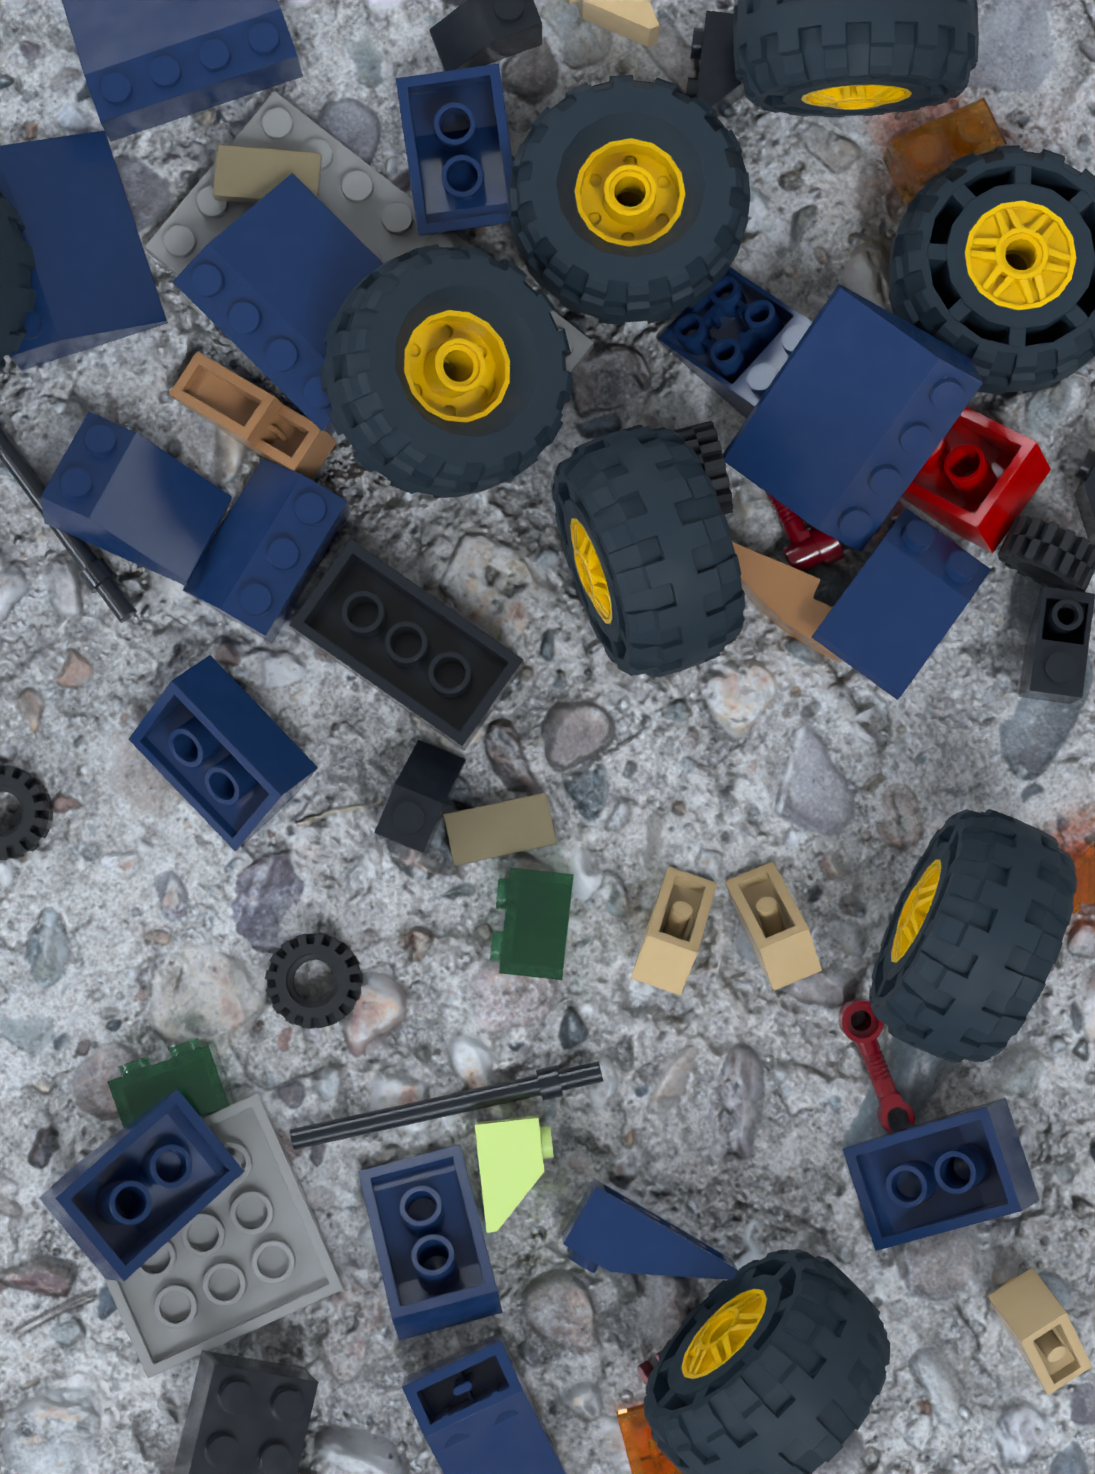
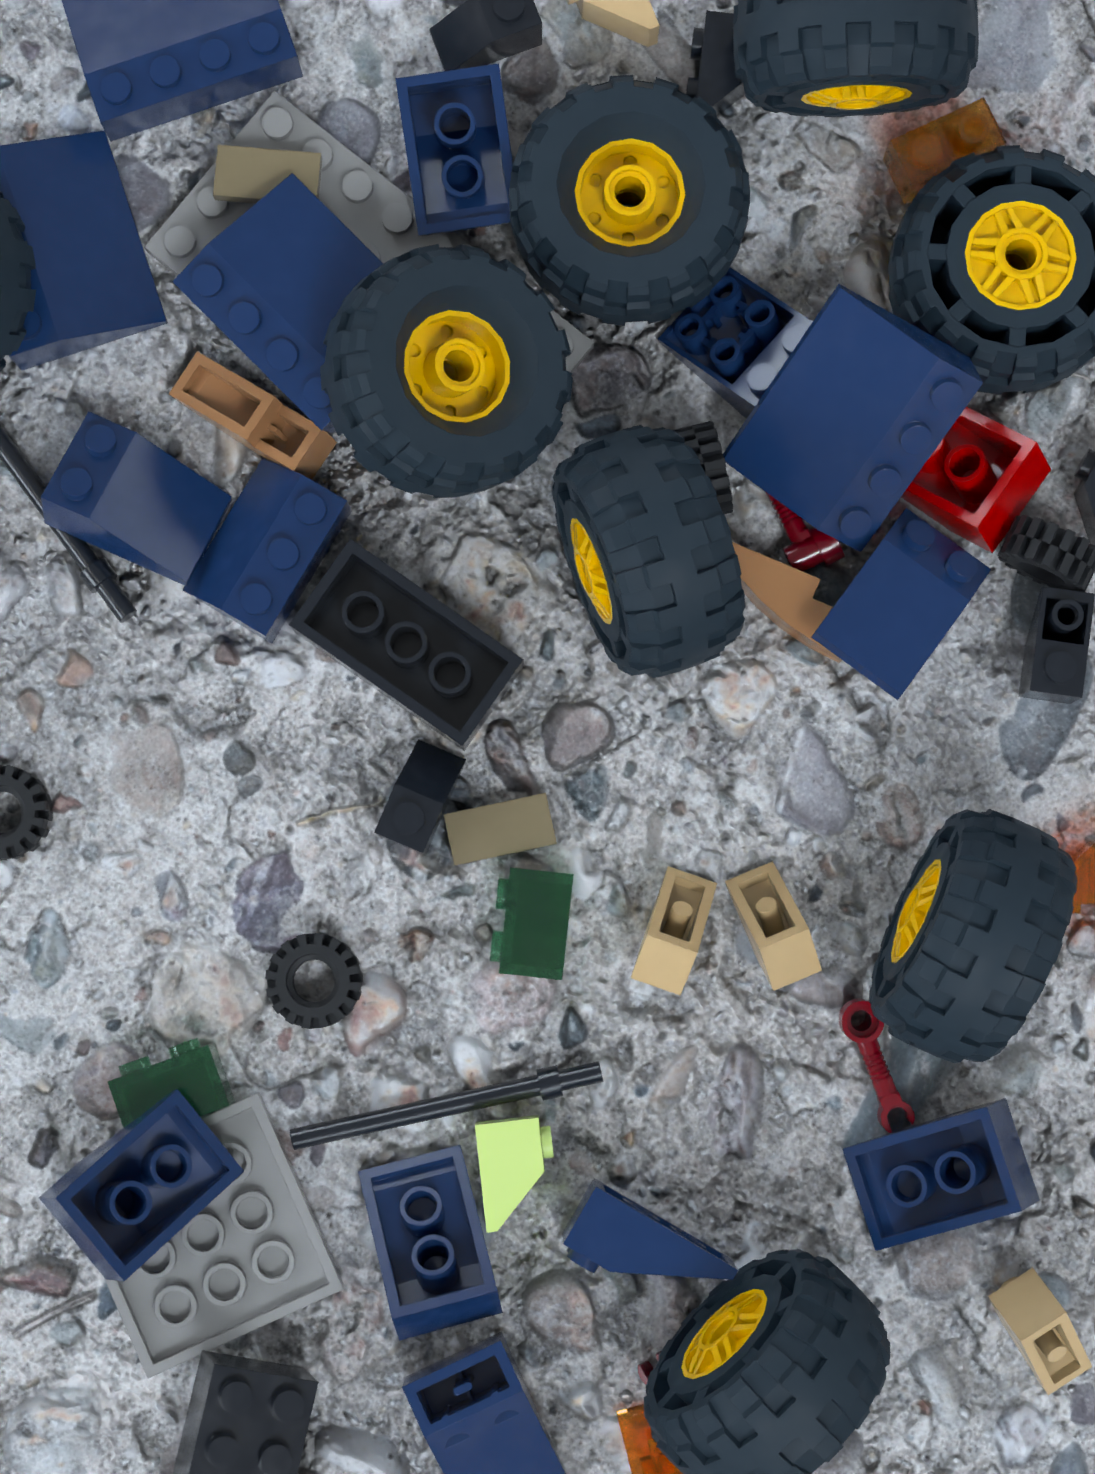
dark blue slope [128,655,318,851] -> none

